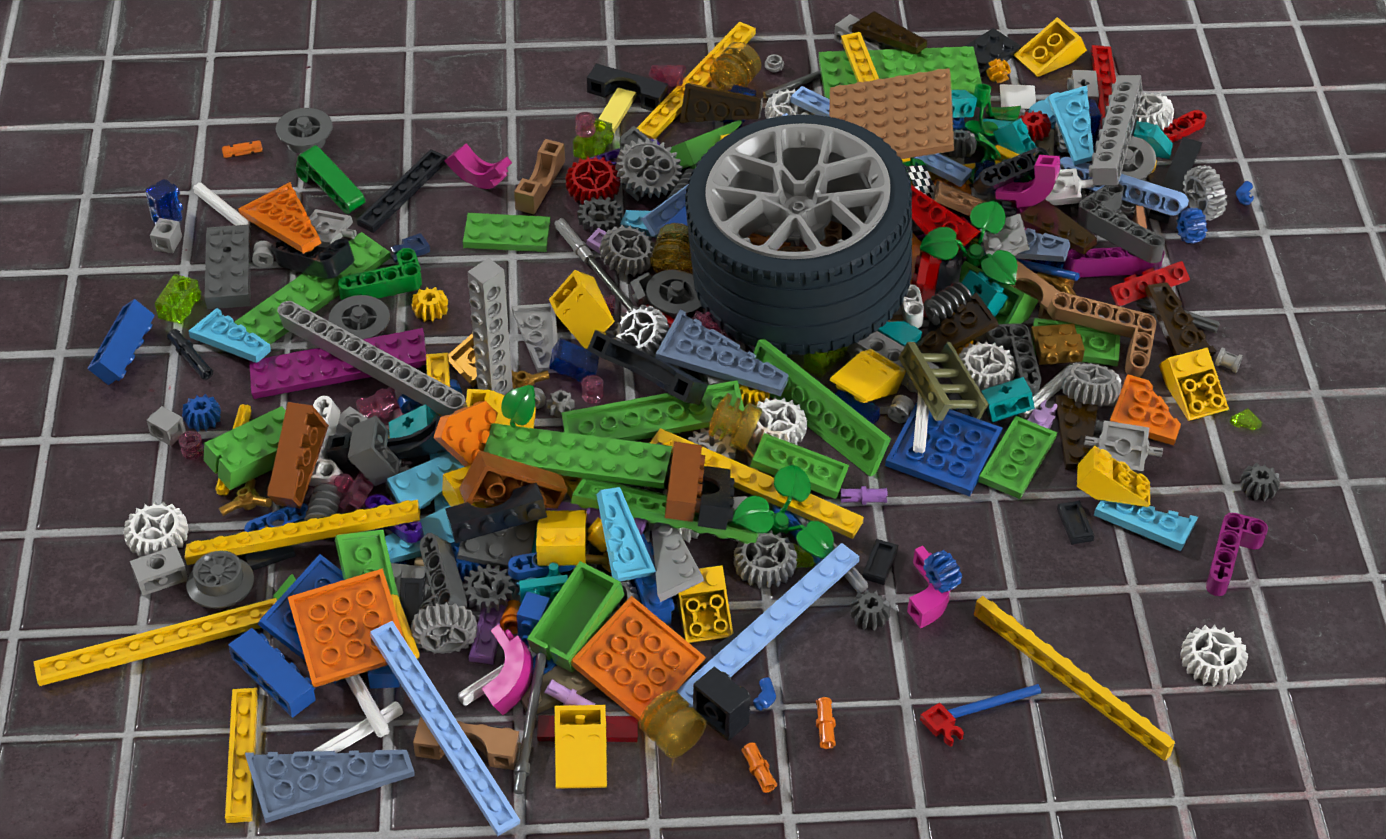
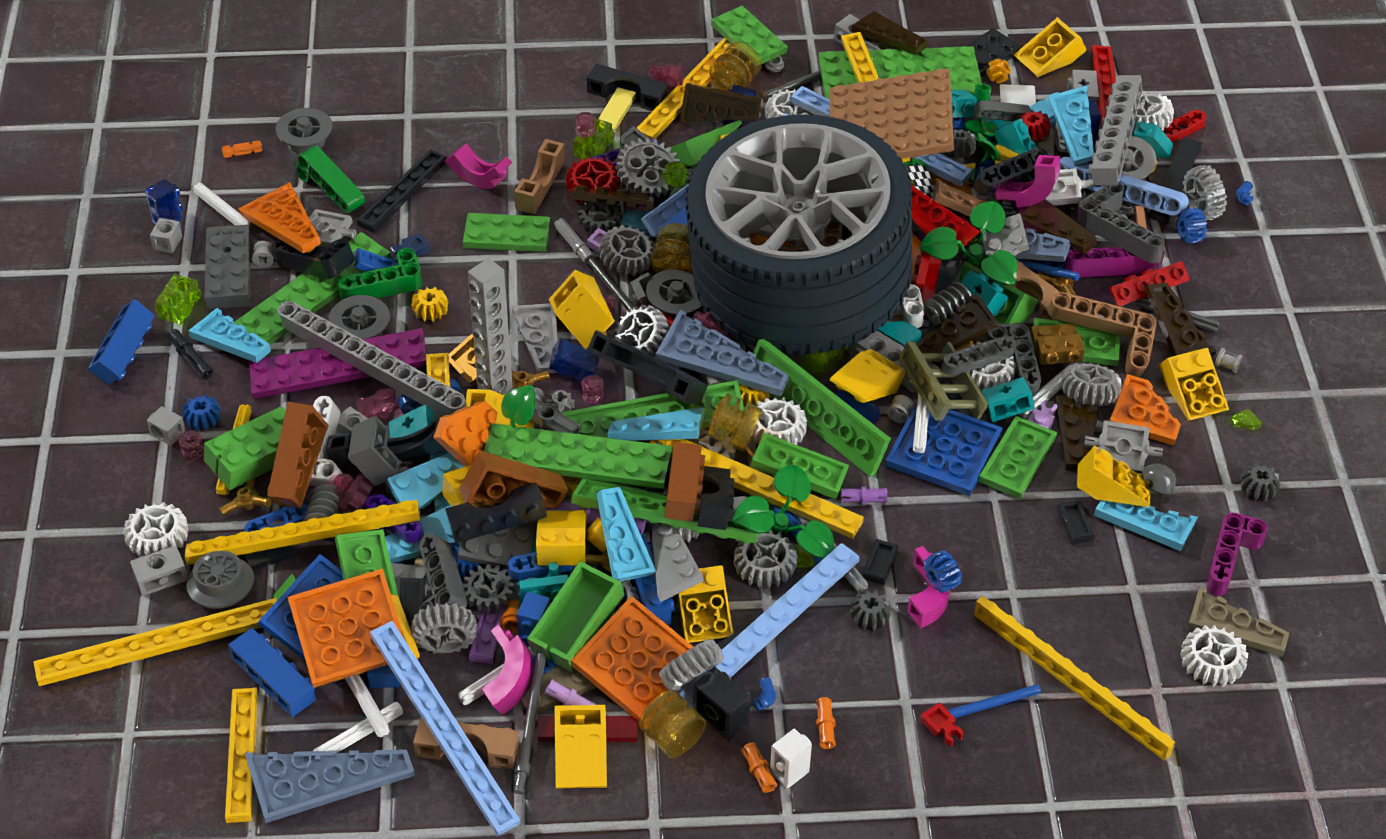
none -> blue plate [354,248,396,271]
none -> dark grey piece [531,398,581,434]
none -> dark brown wing [570,185,654,210]
none -> medium azure wing [607,407,705,441]
none -> light grey gear [659,640,724,692]
none -> clear neon green gear [662,161,689,187]
none -> bright green plate [711,6,788,67]
none -> white brick [770,729,812,789]
none -> dark grey beam [941,337,1016,375]
none -> dark grey beam [973,100,1031,121]
none -> dark grey hair [1142,463,1177,495]
none -> dark tan wing [1188,587,1289,657]

